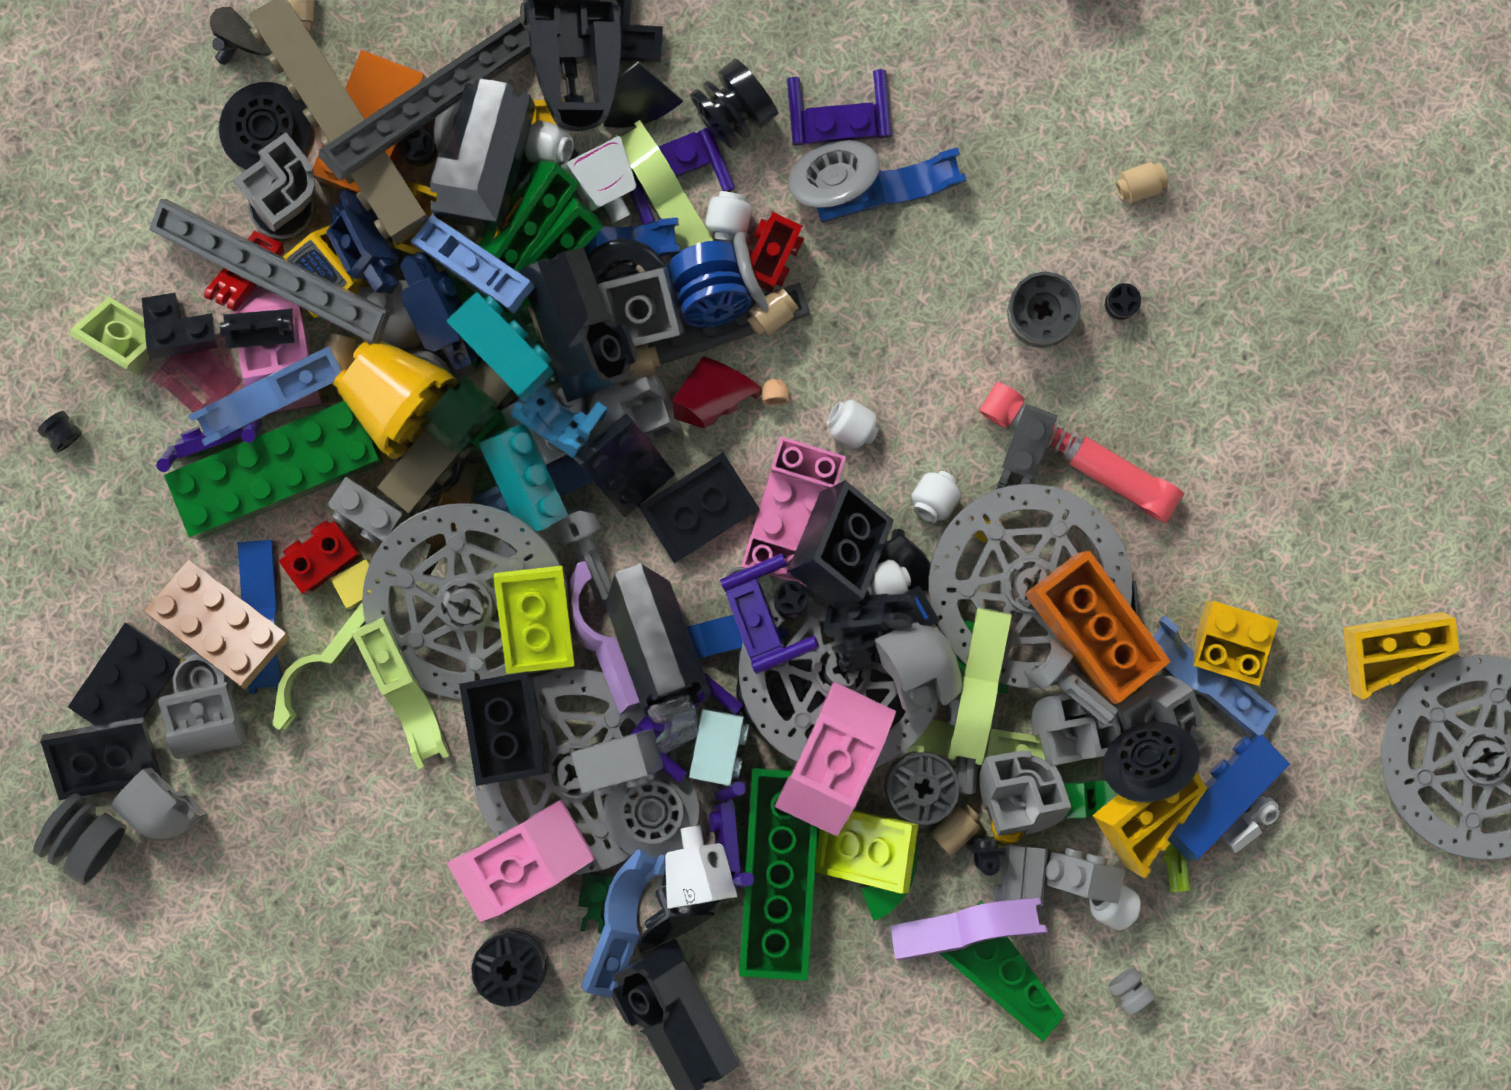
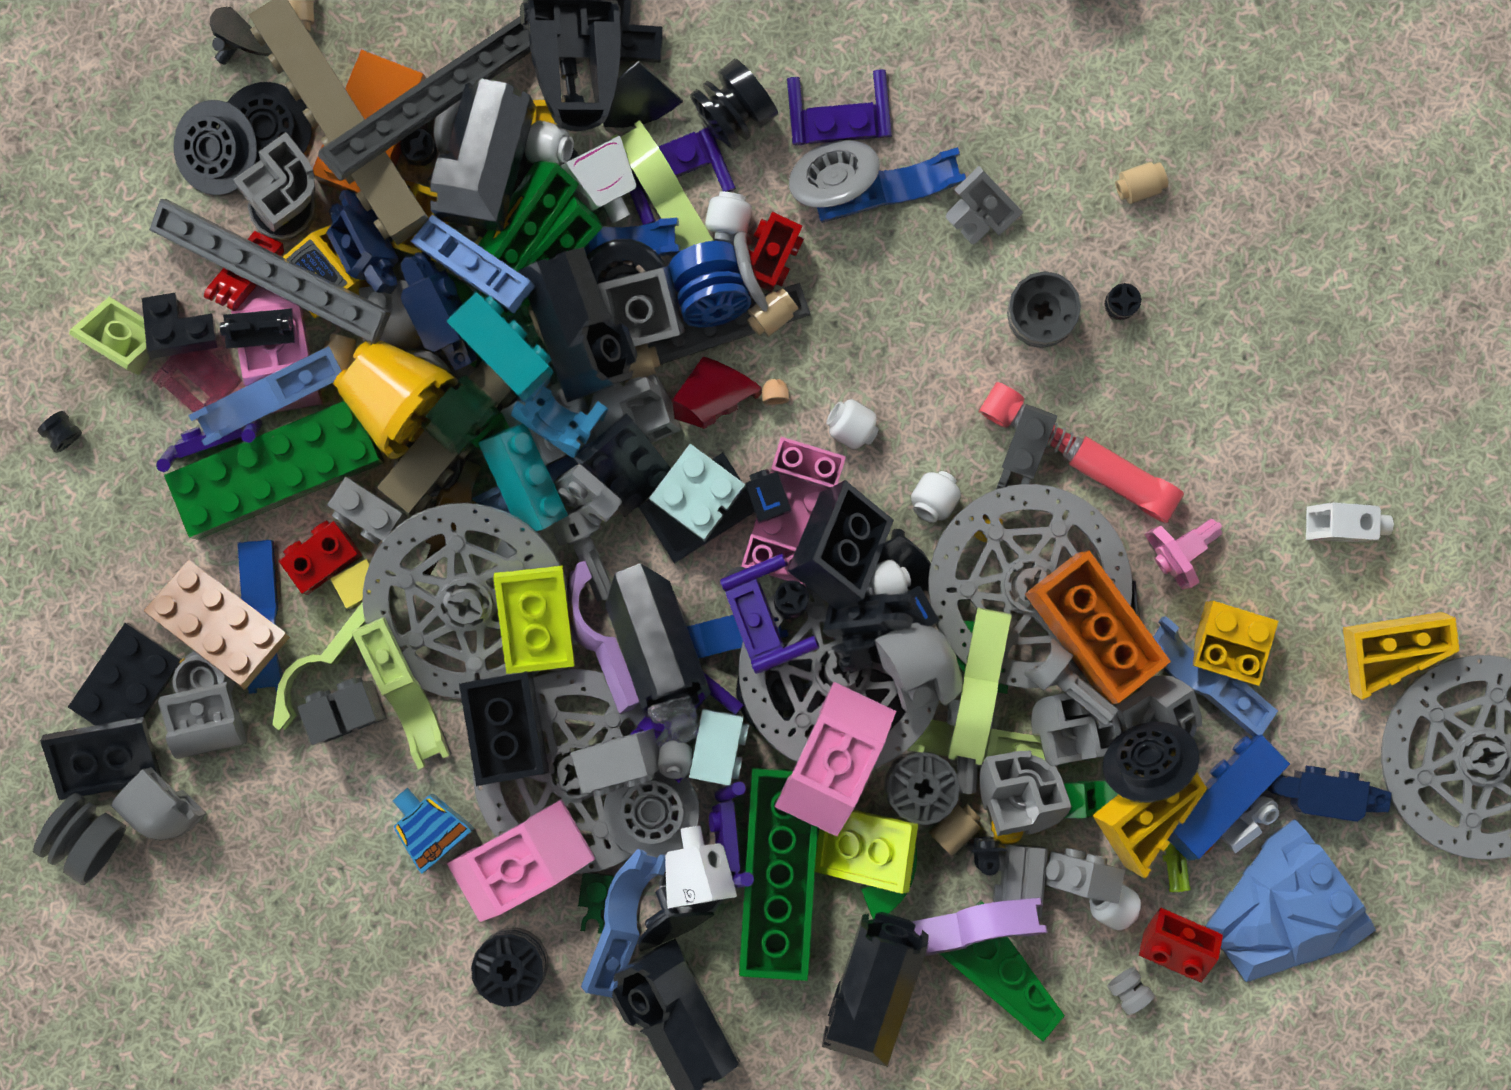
none -> black wheel [173,100,257,195]
none -> dark grey piece [297,677,387,745]
none -> torso [393,788,475,874]
none -> light grey plate [553,464,622,526]
none -> light aqua piece [649,444,745,541]
none -> light grey piece [658,741,693,779]
none -> black brick [745,469,791,524]
none -> black brick [821,912,929,1067]
none -> light grey plate [946,166,1024,244]
none -> red brick [1139,907,1223,983]
none -> bright pink piece [1144,519,1222,590]
none -> medium blue wedge [1205,819,1376,982]
none -> dark blue hinge [1268,765,1392,822]
none -> white torso [1306,503,1394,542]

